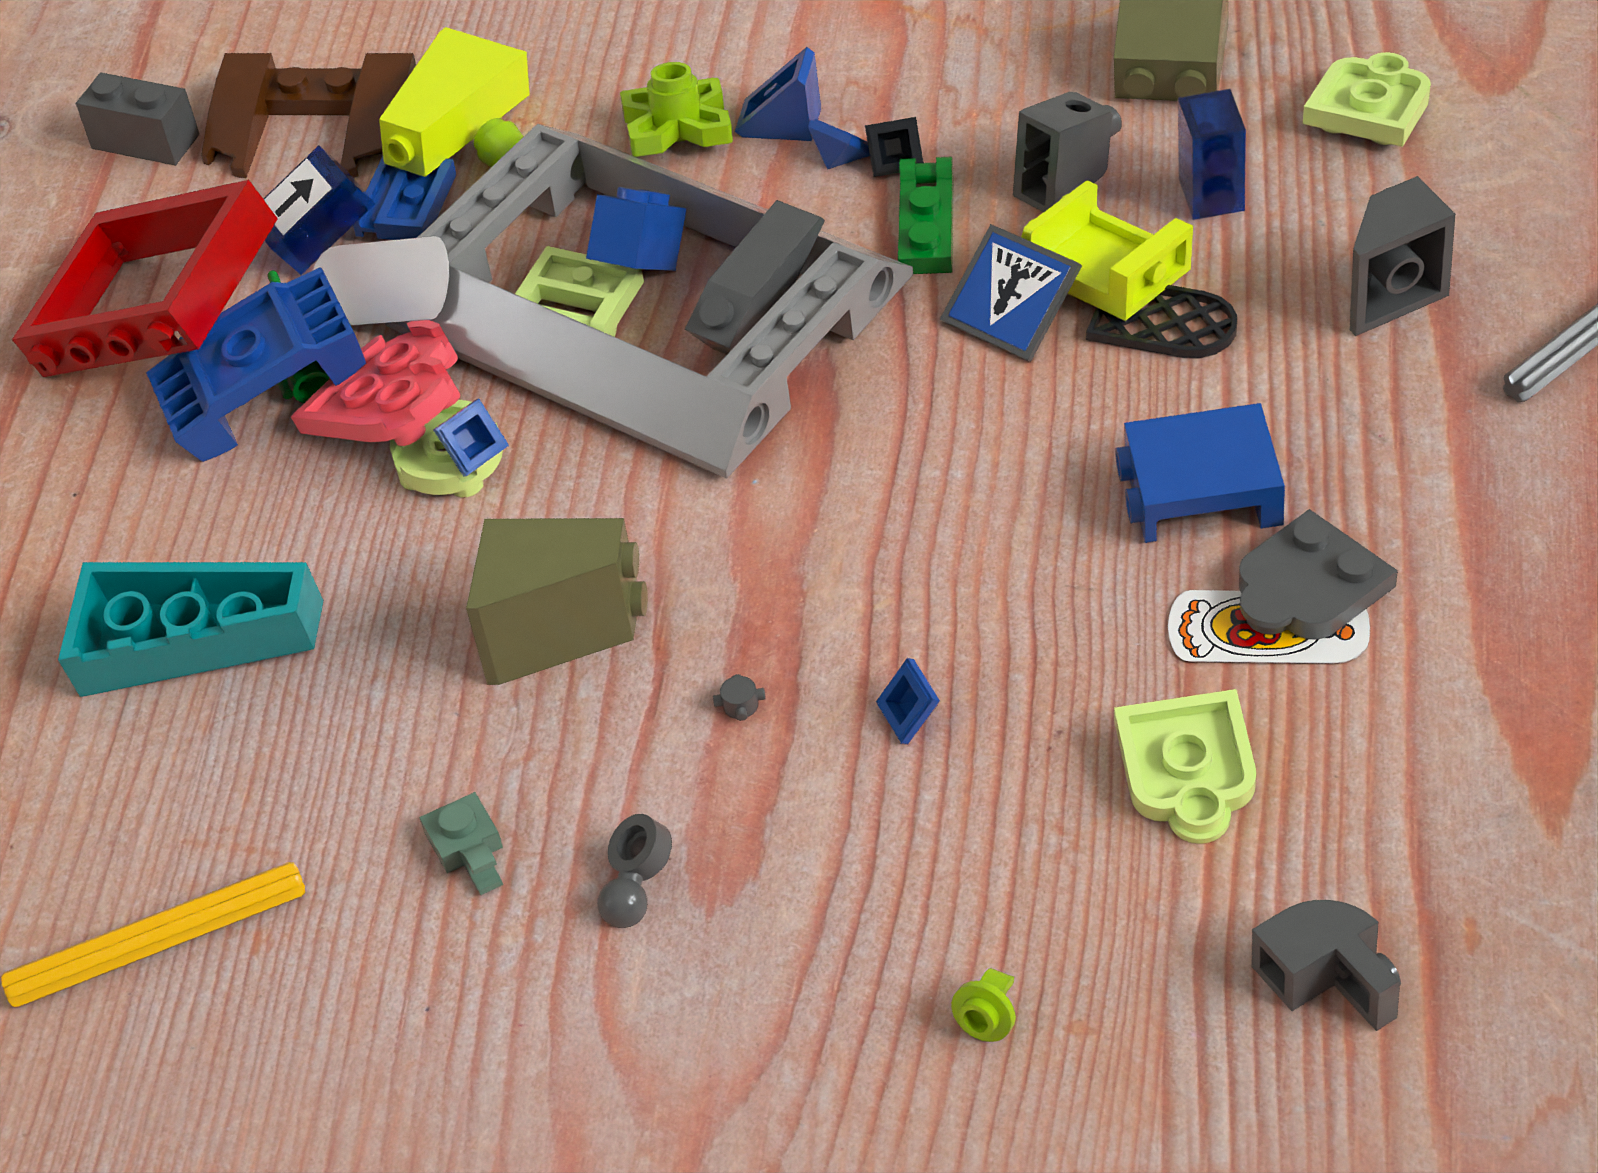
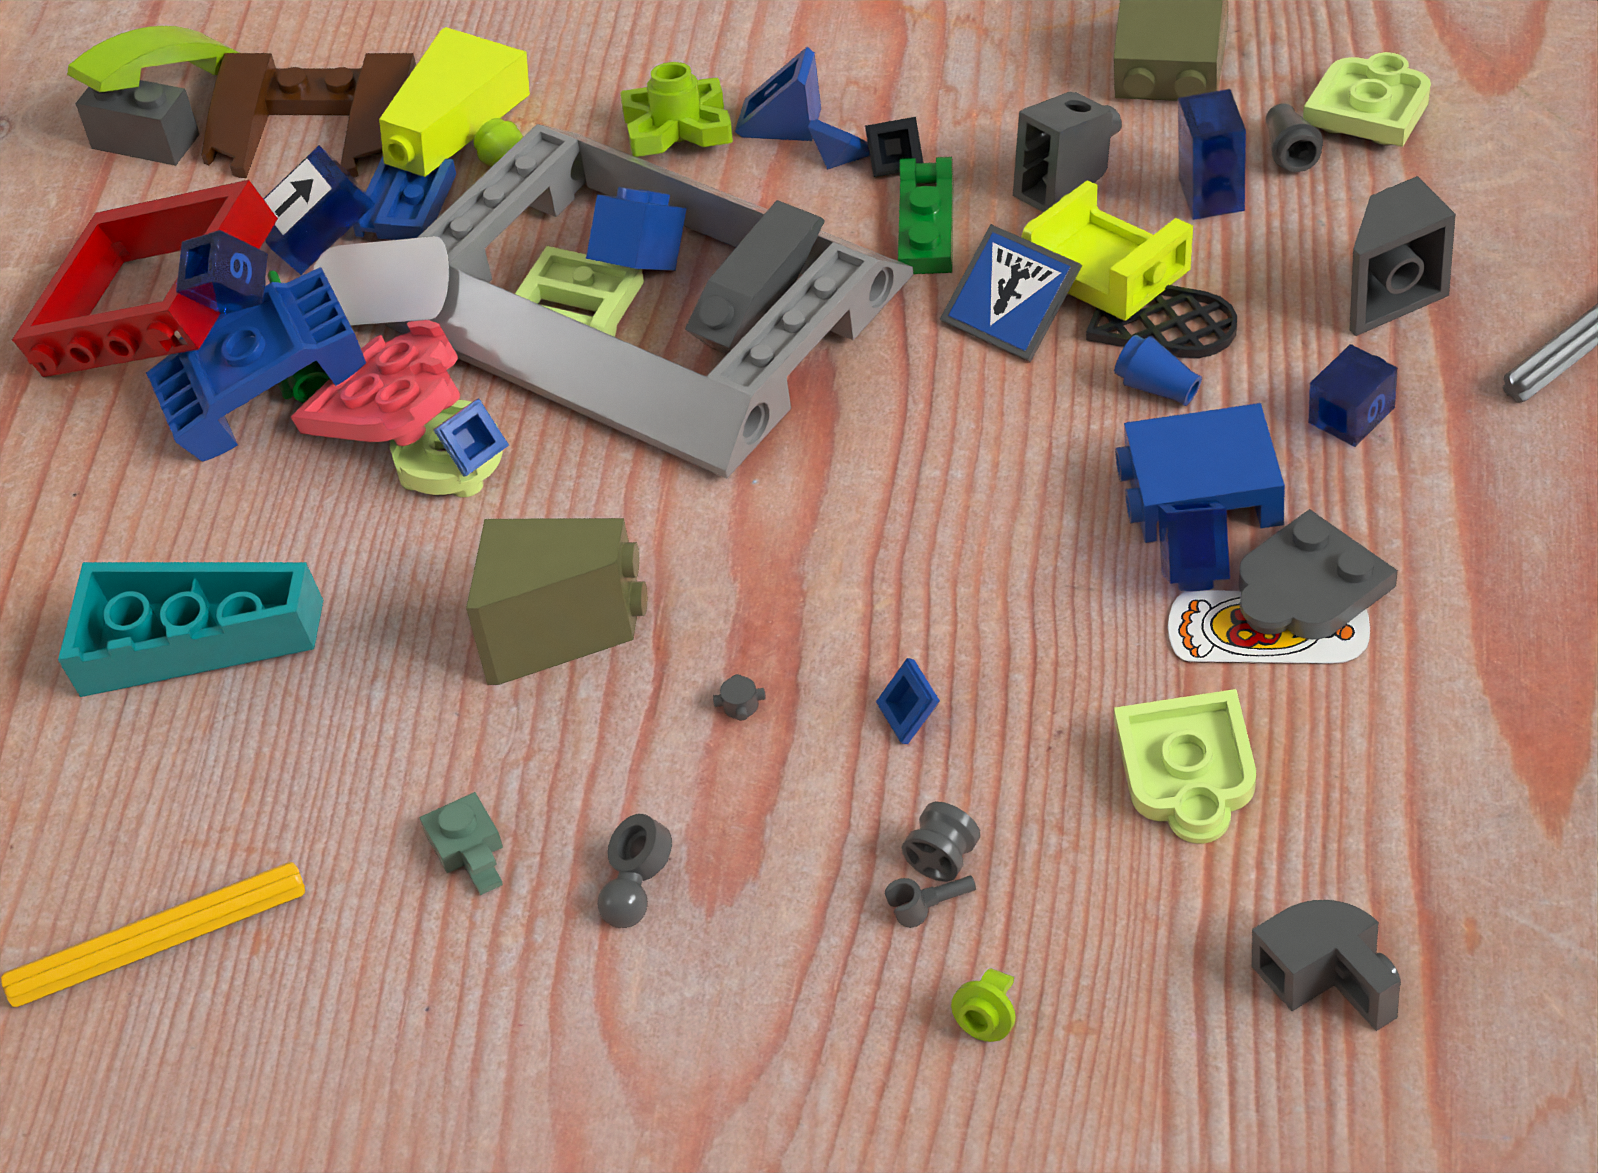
none -> lime slope [67,26,239,92]
none -> clear blue brick [176,230,268,315]
none -> dark grey hand [885,875,976,928]
none -> dark grey wheel [902,801,980,882]
none -> blue cone [1114,335,1202,406]
none -> clear blue brick [1158,500,1230,591]
none -> dark grey cone [1266,104,1323,172]
none -> clear blue brick [1308,344,1398,447]

